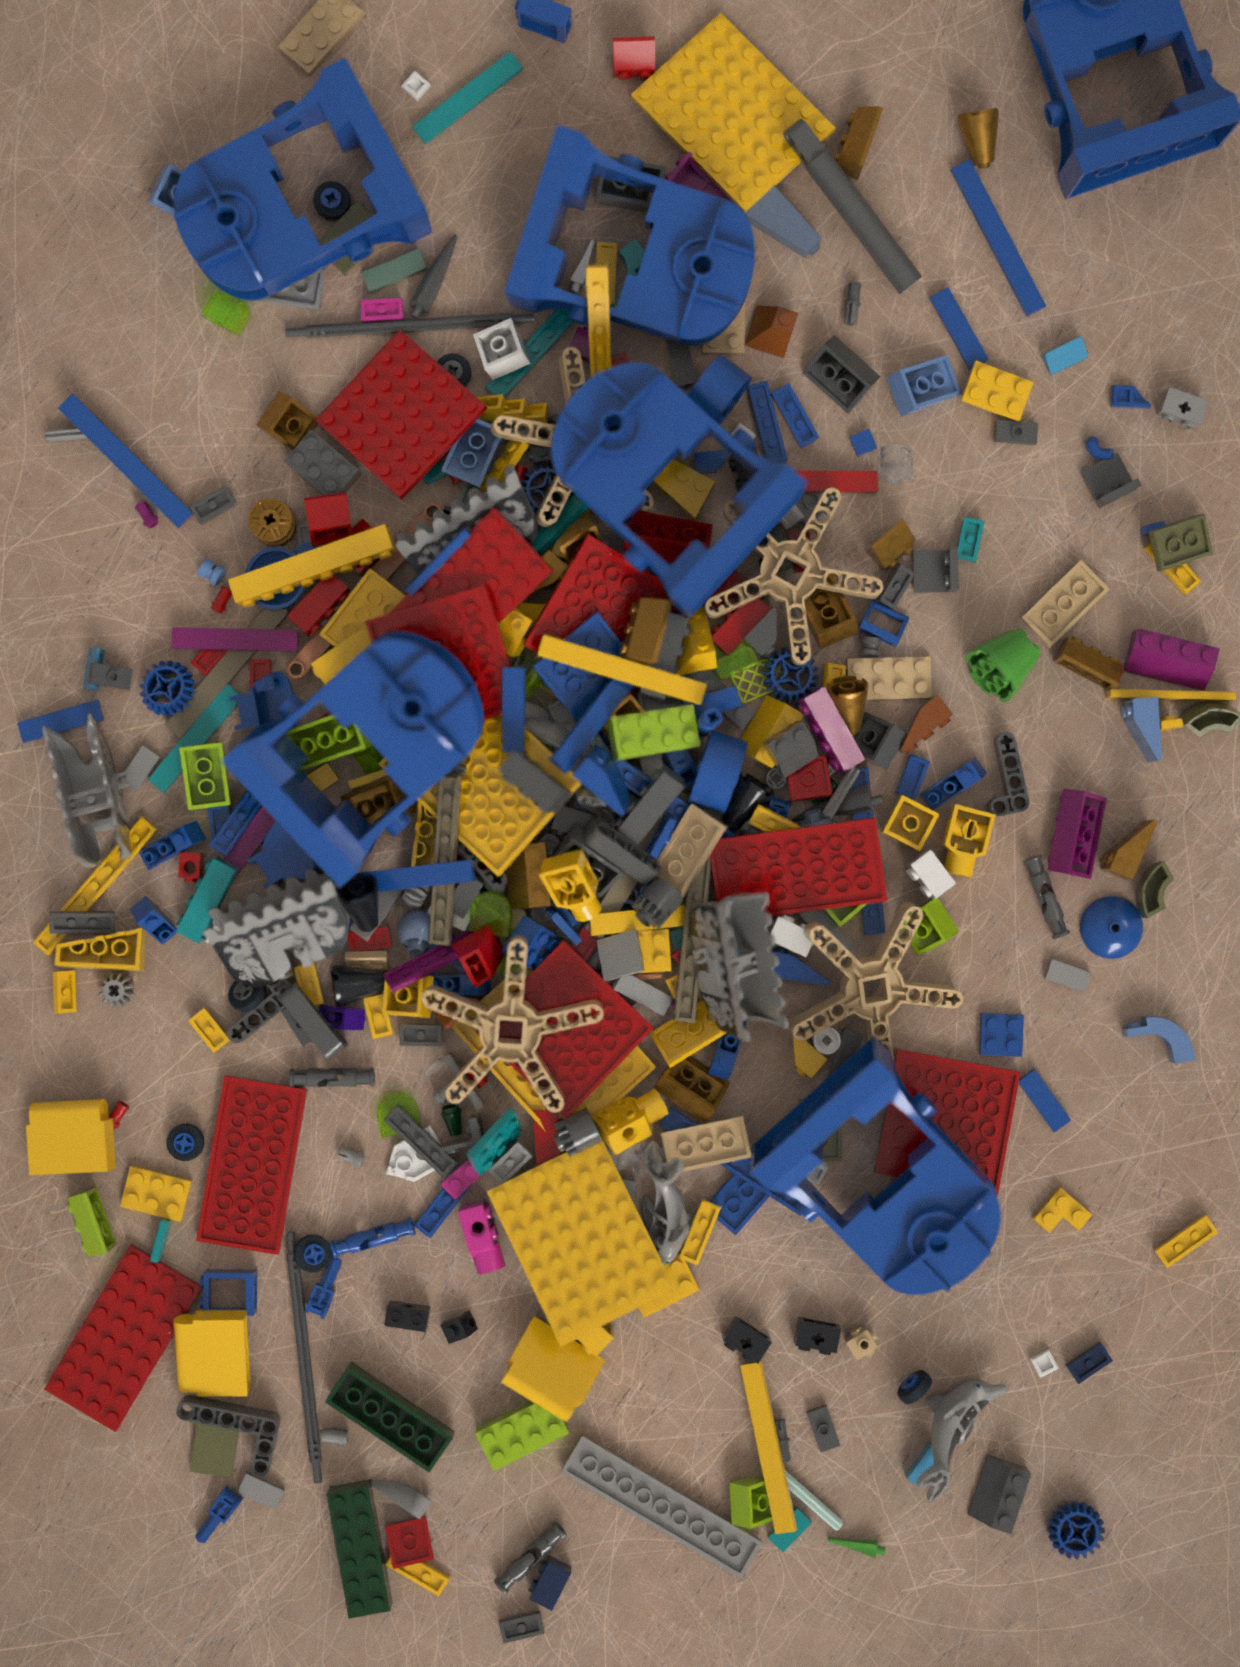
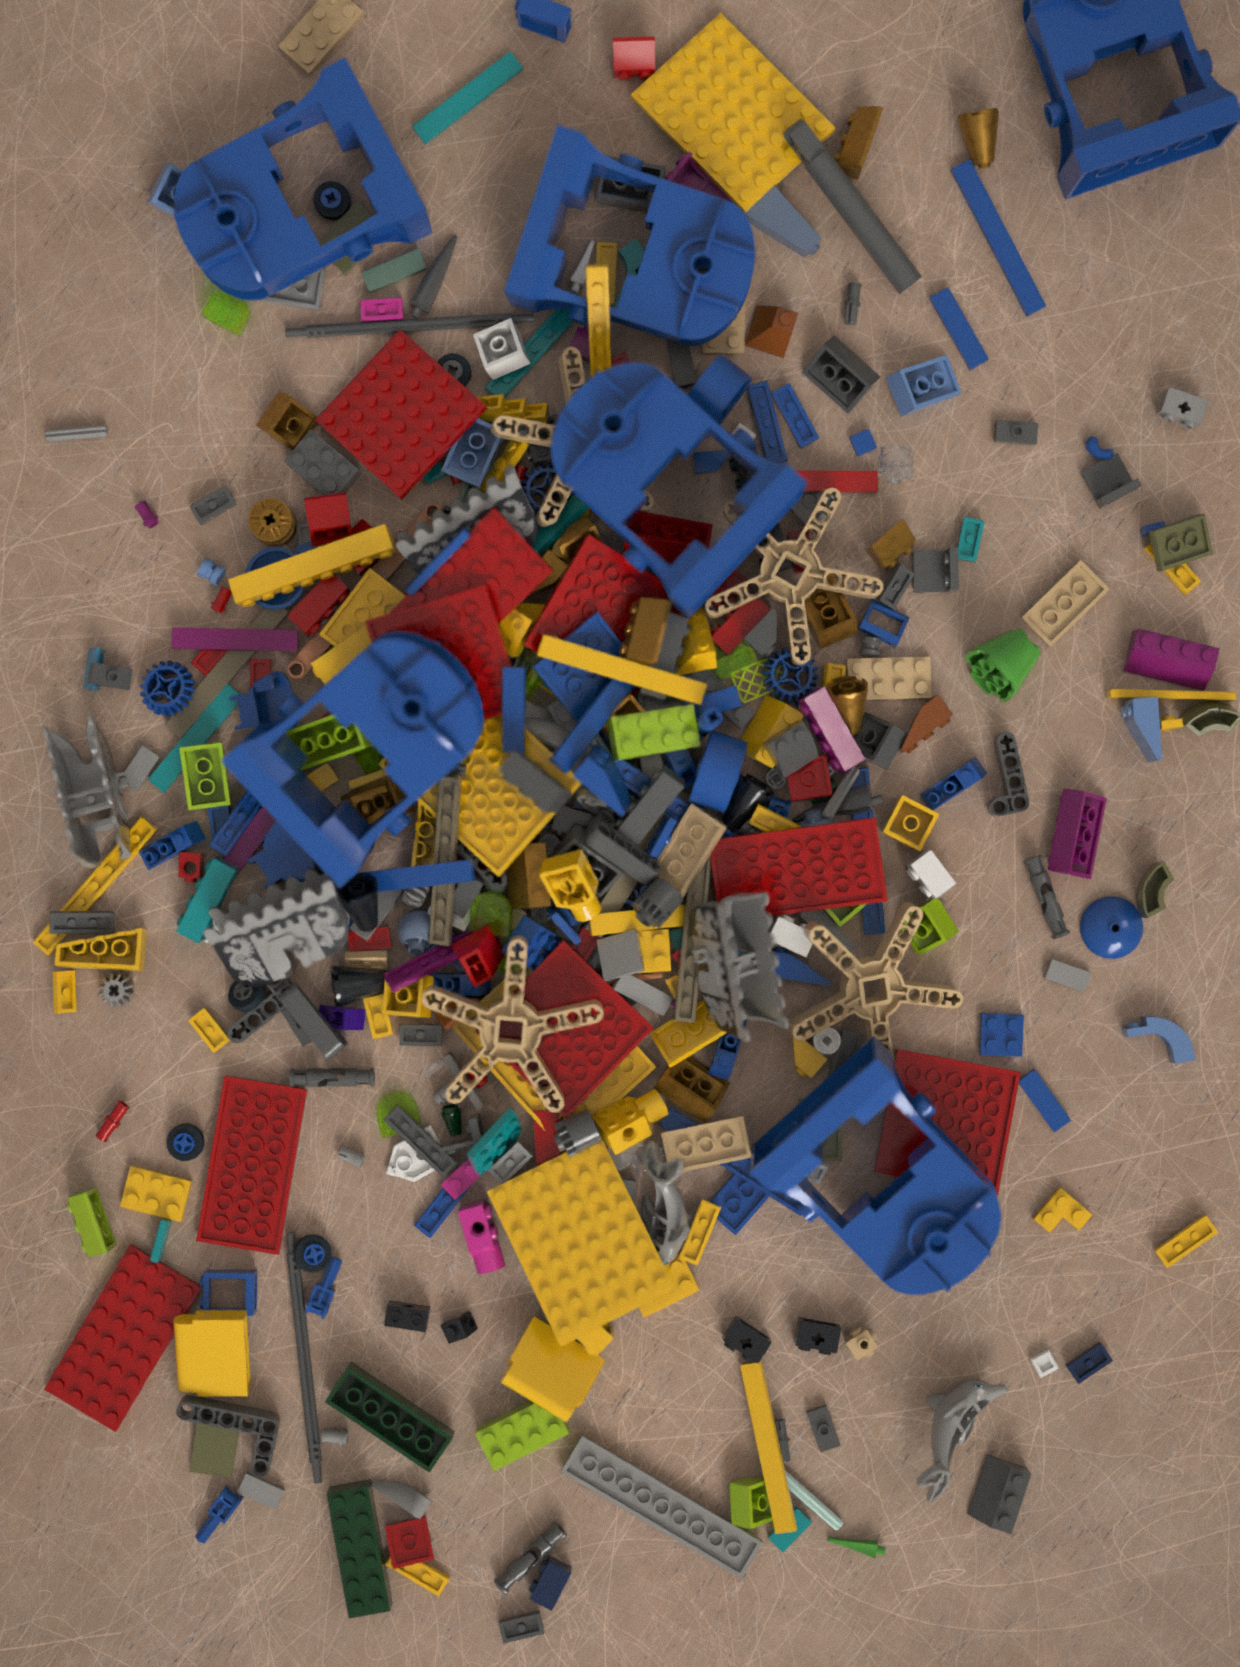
blue tile [17,700,104,743] -> none
yellow piece [26,1099,116,1175] -> none
blue tile [58,393,194,528] -> none
blue slope [130,896,177,945] -> none
yellow plate [294,962,325,1005] -> none
blue piece [330,1217,416,1258] -> none
white tile [401,70,431,101] -> none
yellow wedge [652,459,715,521] -> none
white tile [780,505,804,530] -> none
blue tile [895,754,930,801] -> none
black wheel [897,1370,932,1404] -> none
dark azure slope [905,1442,934,1488] -> none
yellow brick [942,804,996,878] -> none
yellow plate [960,361,1034,422] -> none
dark azure slope [1042,336,1088,376] -> none
blue gear [1047,1501,1105,1560] -> none
pearl gold slope [1053,637,1124,690] -> none
pearl gold slope [1100,820,1158,879] -> none
blue tile [1111,385,1151,409] -> none

